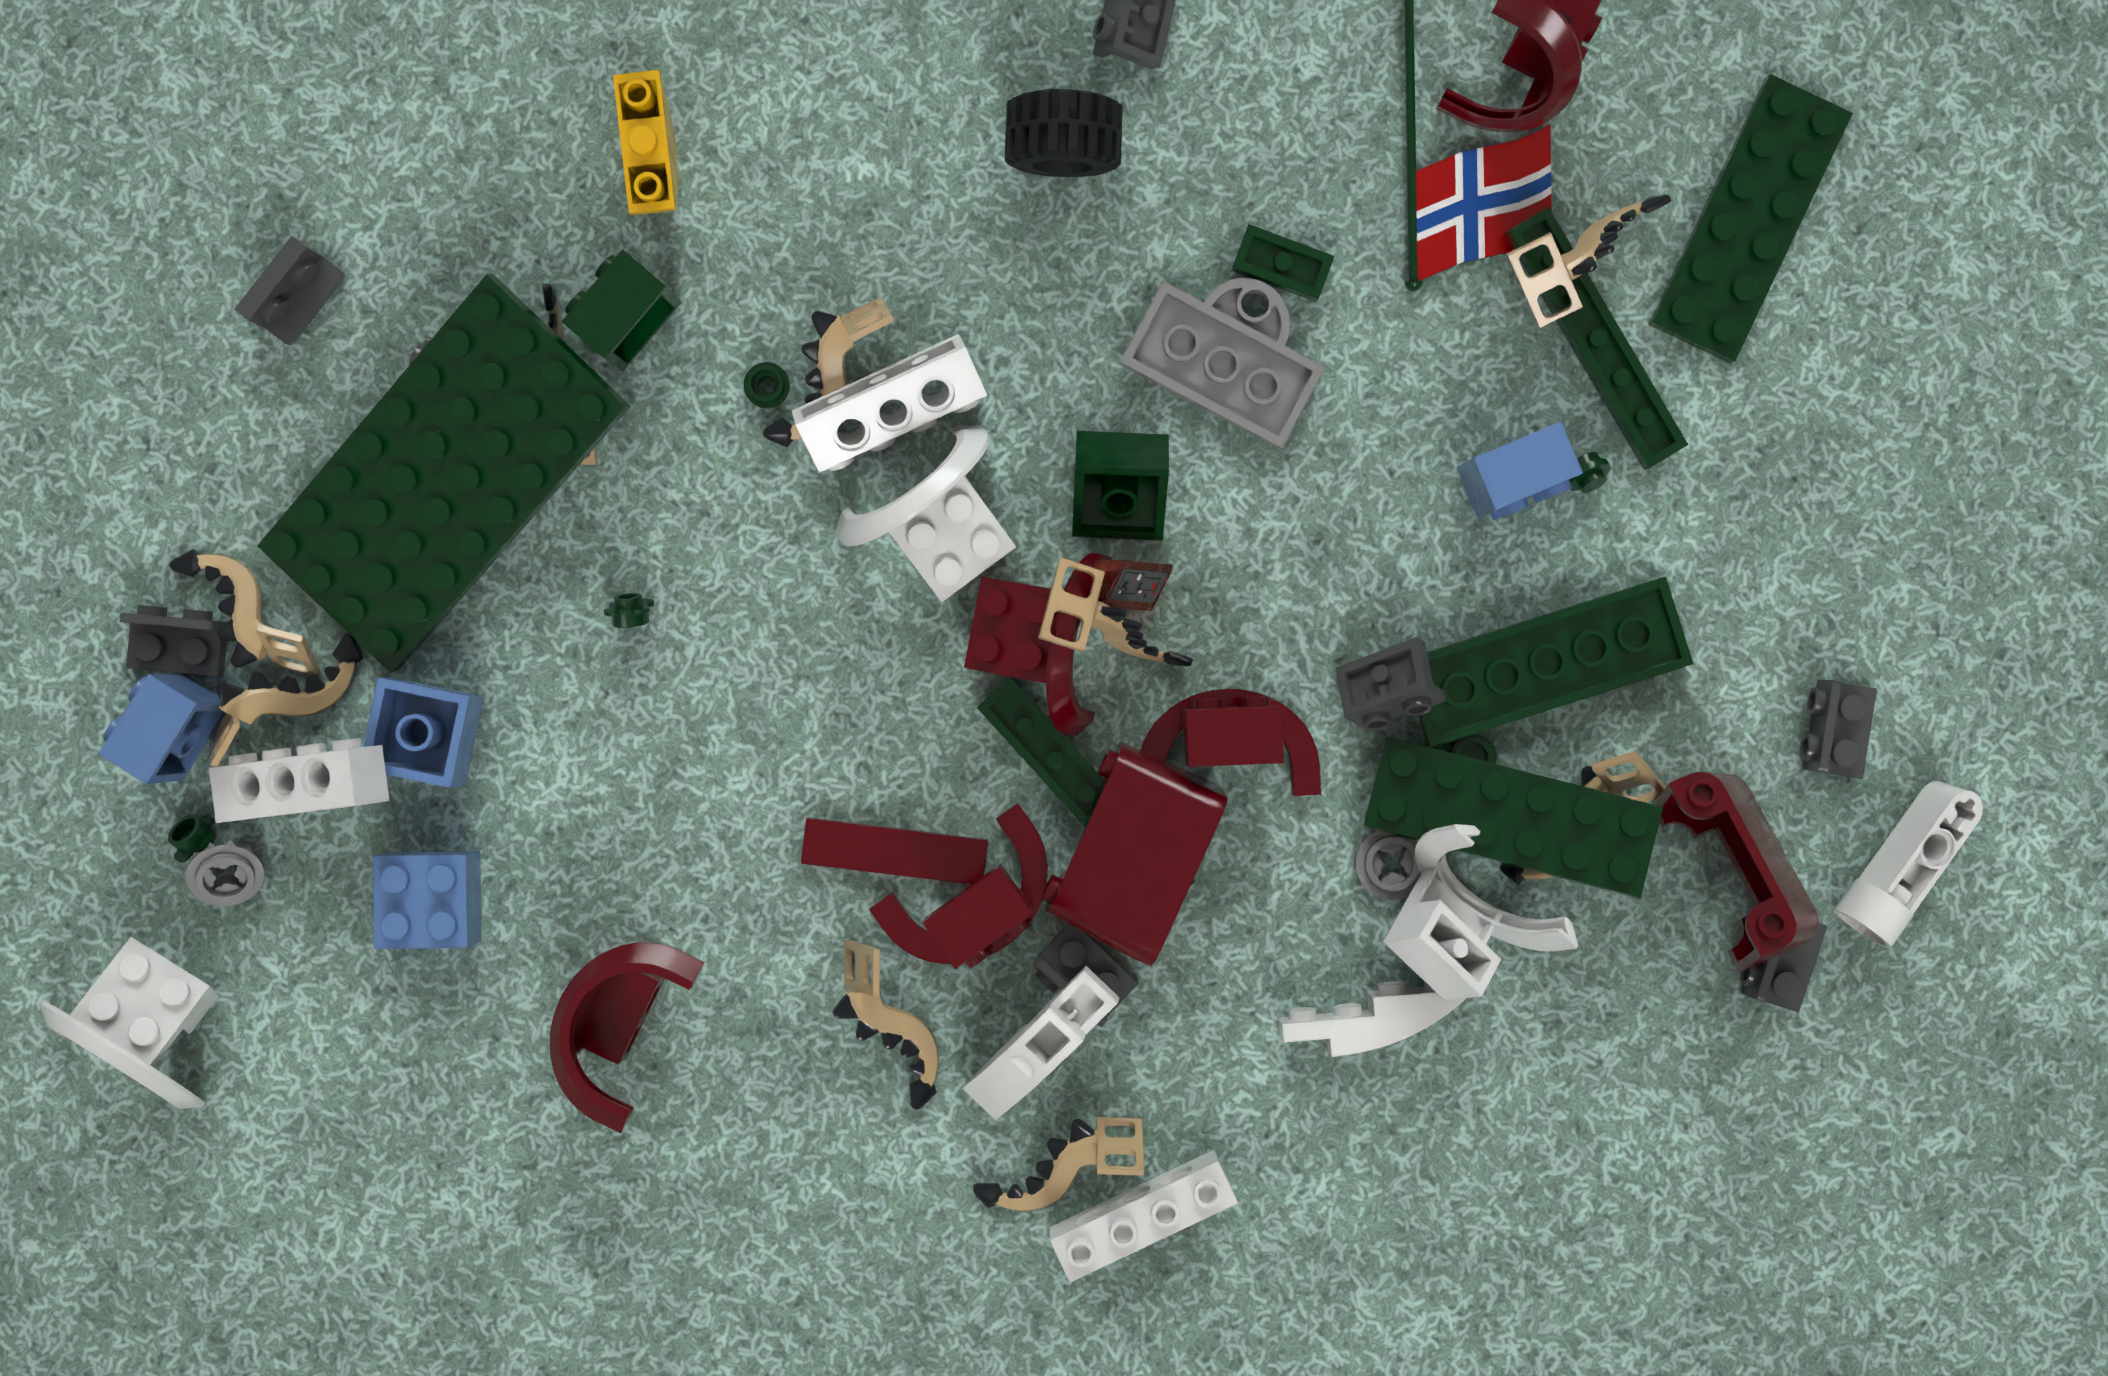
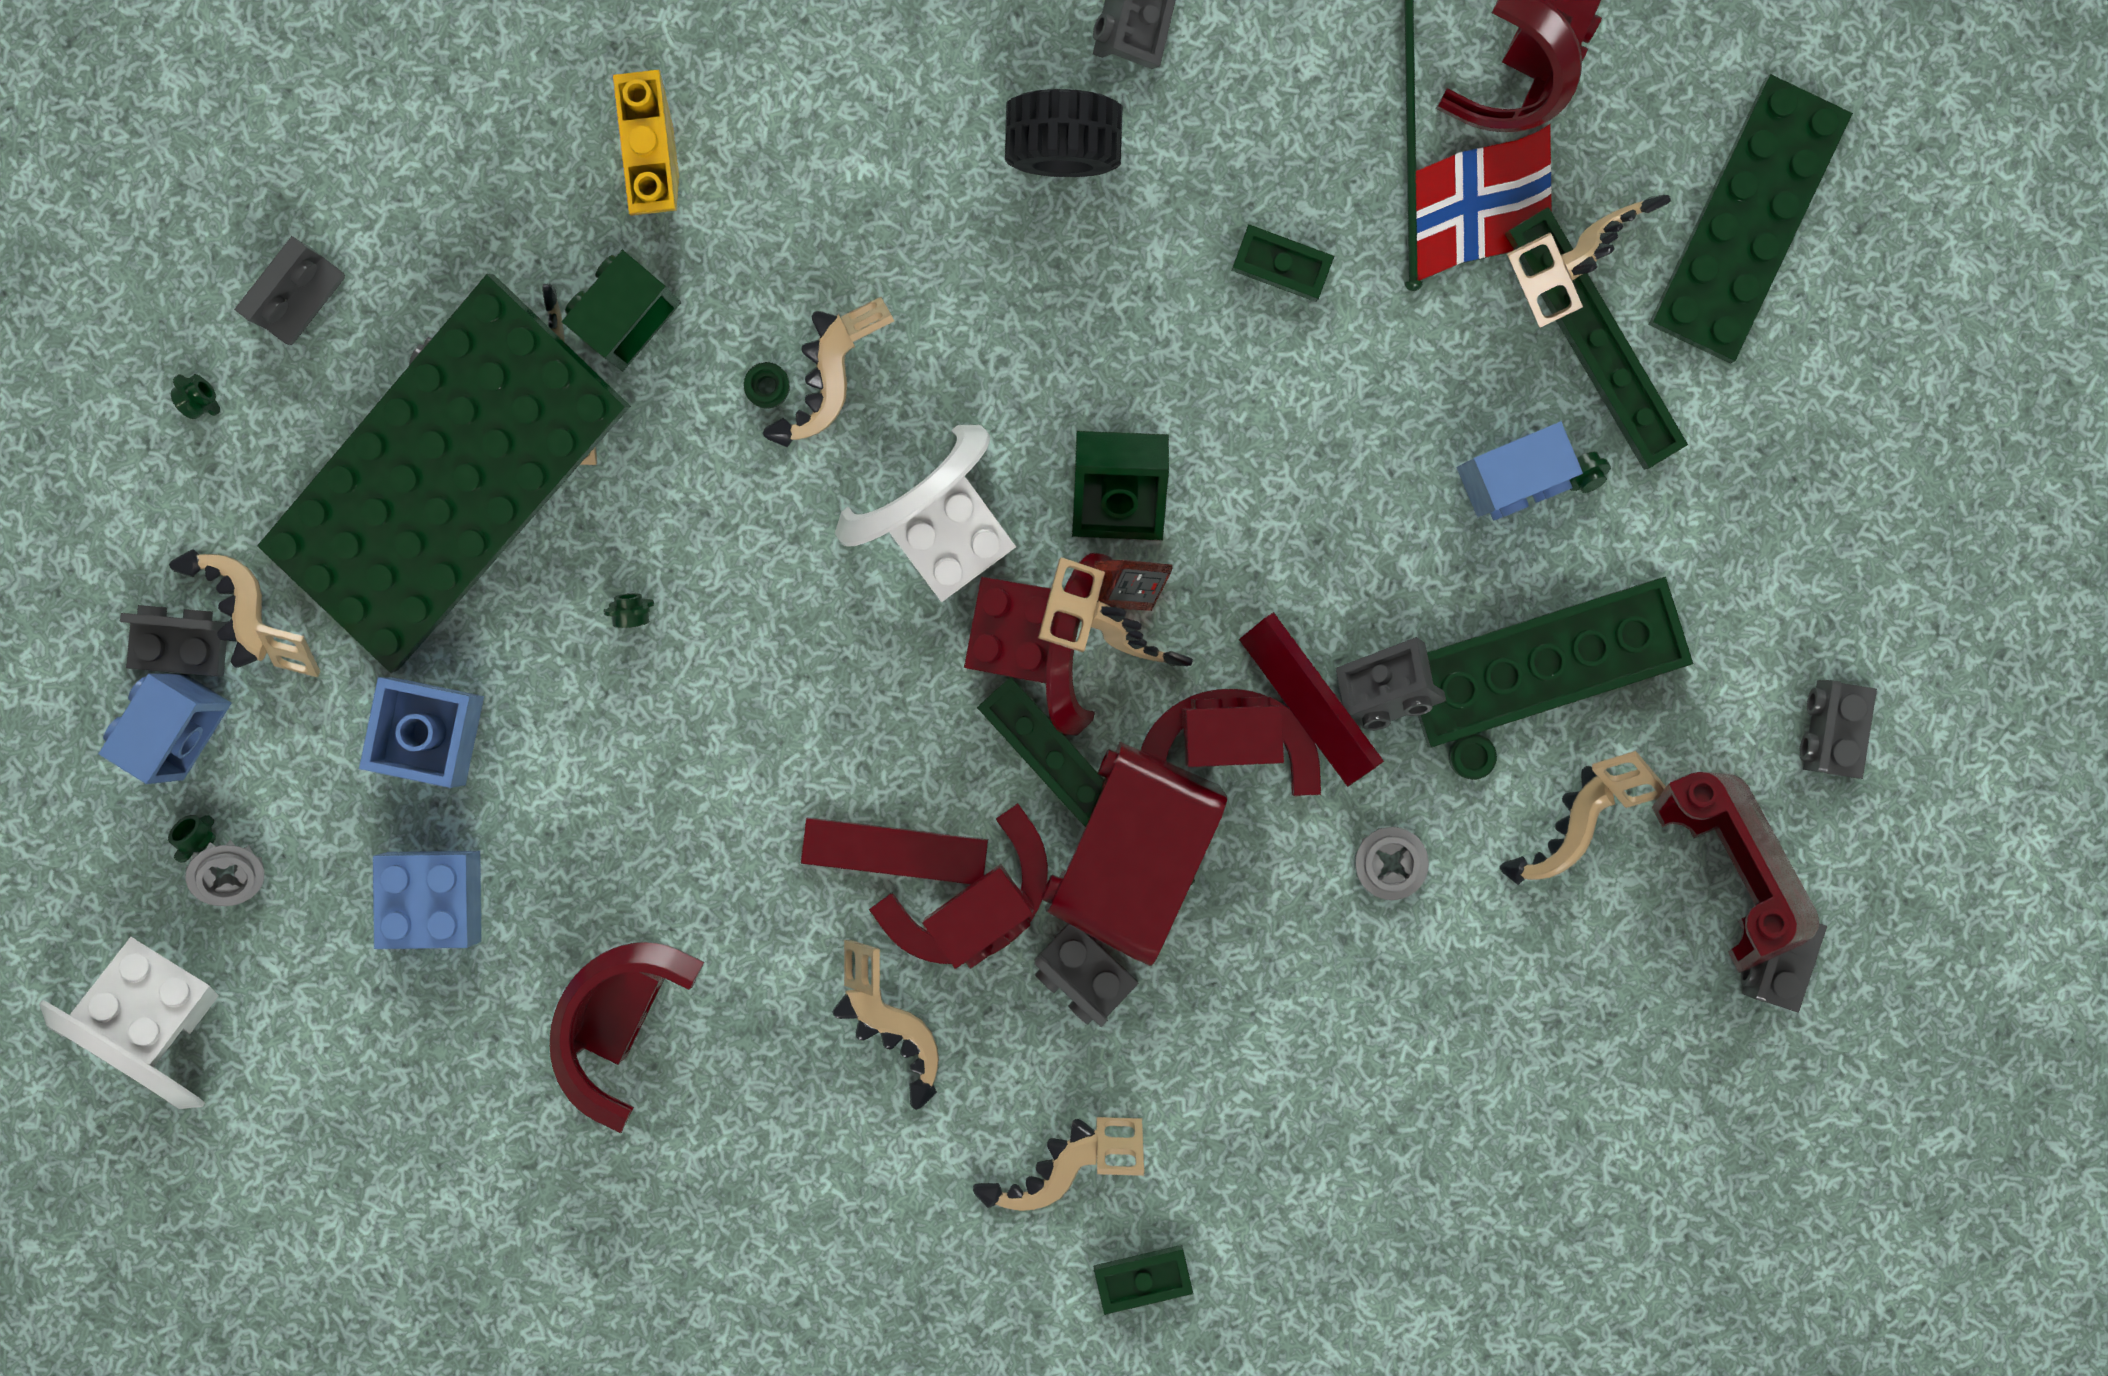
tan piece [209,634,364,767] -> none
white brick [209,738,390,823] -> none
white brick [792,334,987,473] -> none
white slope [962,966,1120,1120] -> none
white brick [1050,1150,1238,1282] -> none
light grey plate [1119,278,1325,450] -> none
white slope [1278,980,1466,1057] -> none
dark green plate [1364,737,1663,899] -> none
white piece [1383,824,1578,1000] -> none
white beam [1833,781,1983,949] -> none
none -> dark green plate [171,374,220,419]
none -> dark green plate [1093,1245,1194,1315]
none -> dark red tile [1239,612,1384,787]

